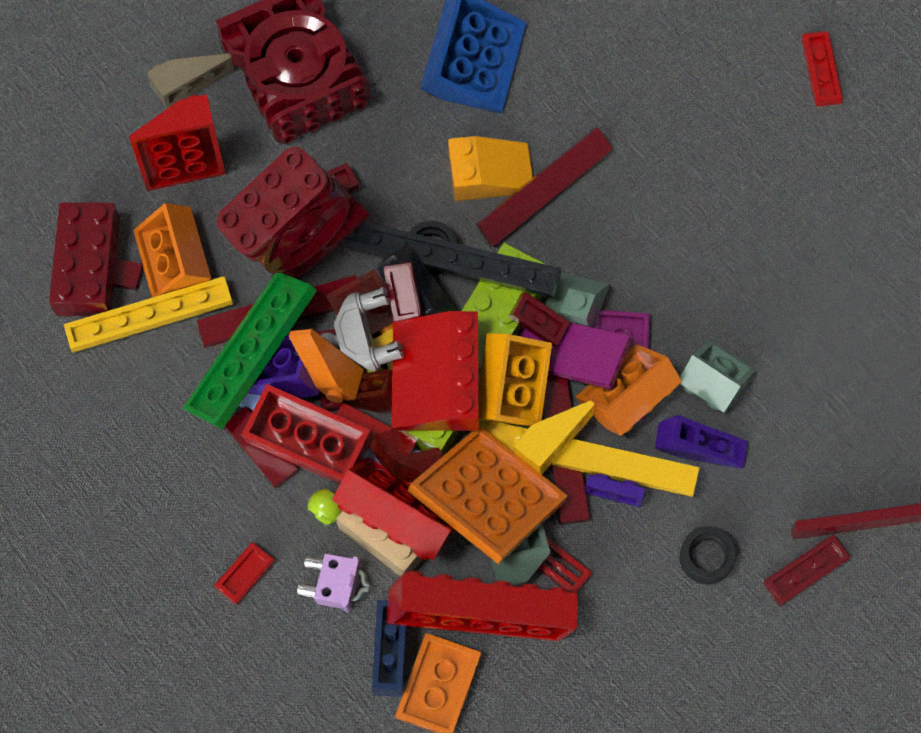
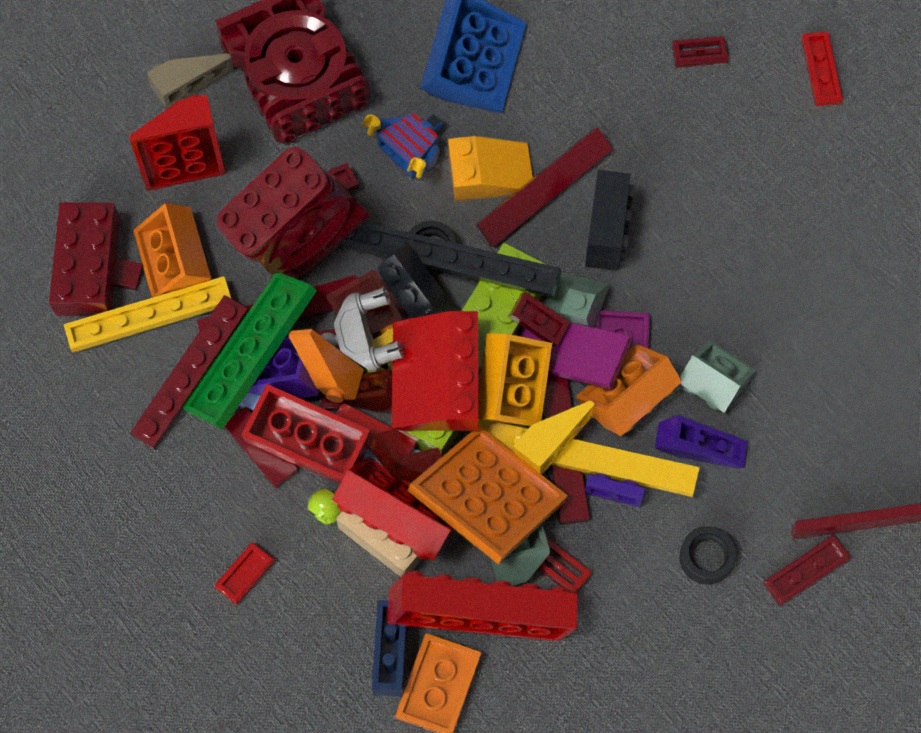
lavender piece [297,554,370,613] -> none
tile [383,261,423,322] -> none
none -> dark red plate [130,295,249,450]
none -> torso [361,113,443,179]
none -> black brick [585,170,635,271]
none -> dark red tile [672,36,728,68]

